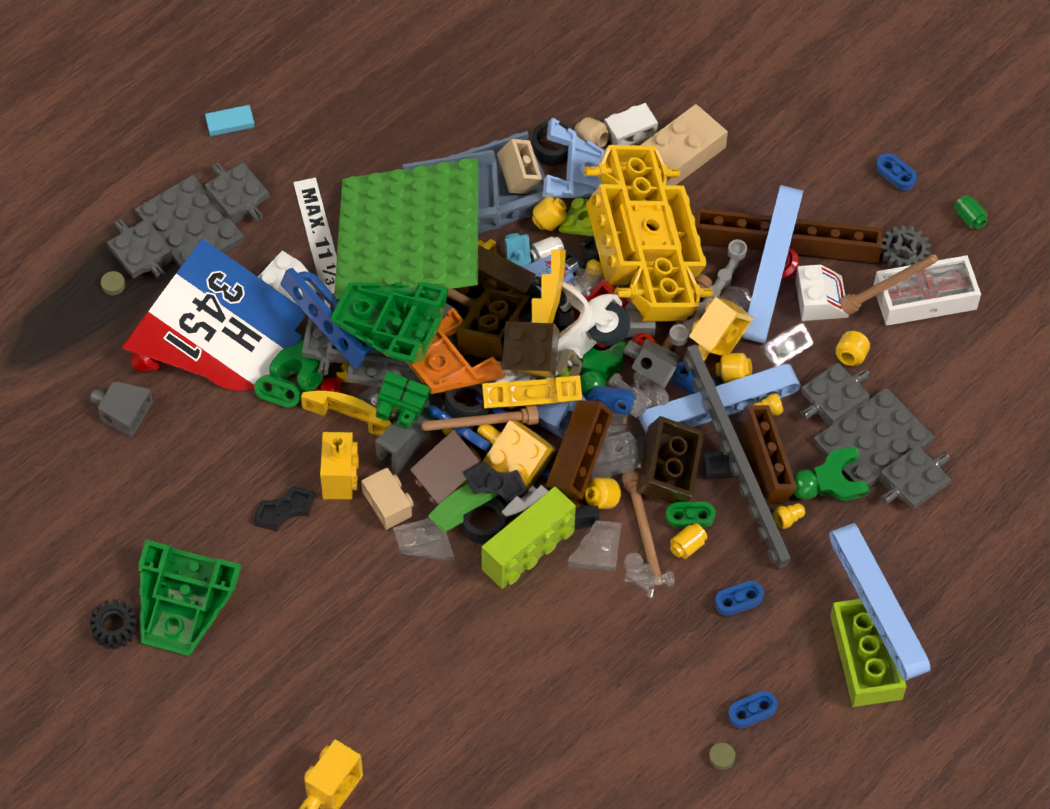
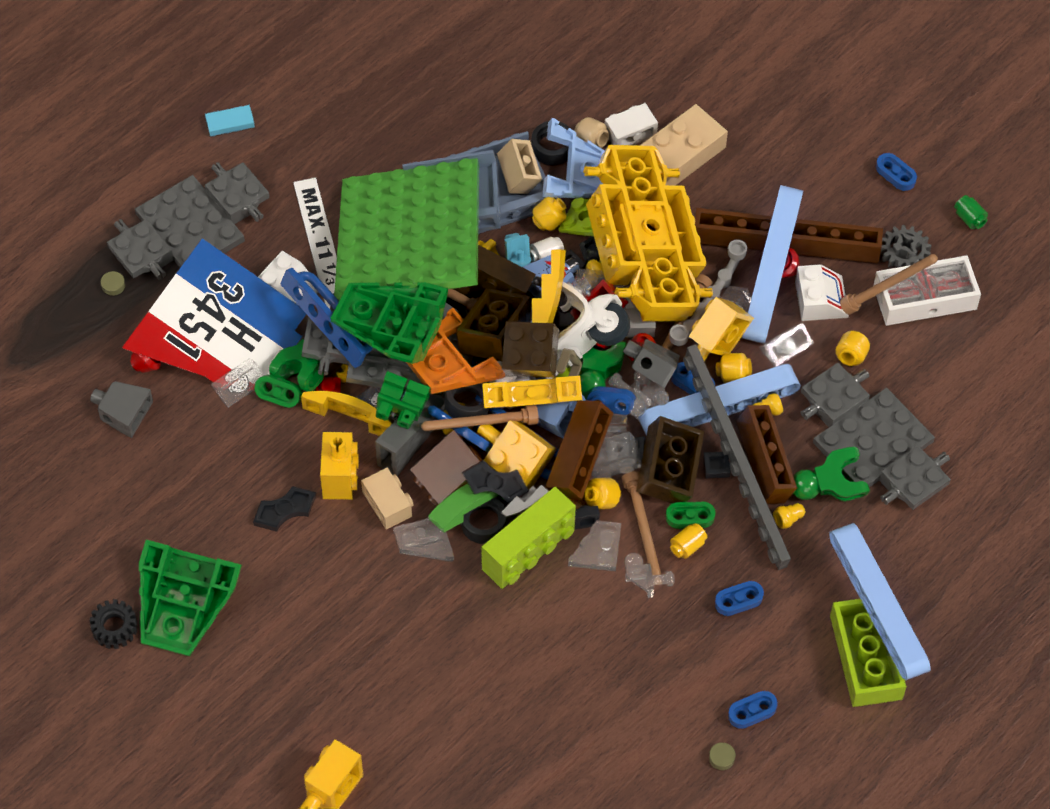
none -> clear slope [211,358,264,408]

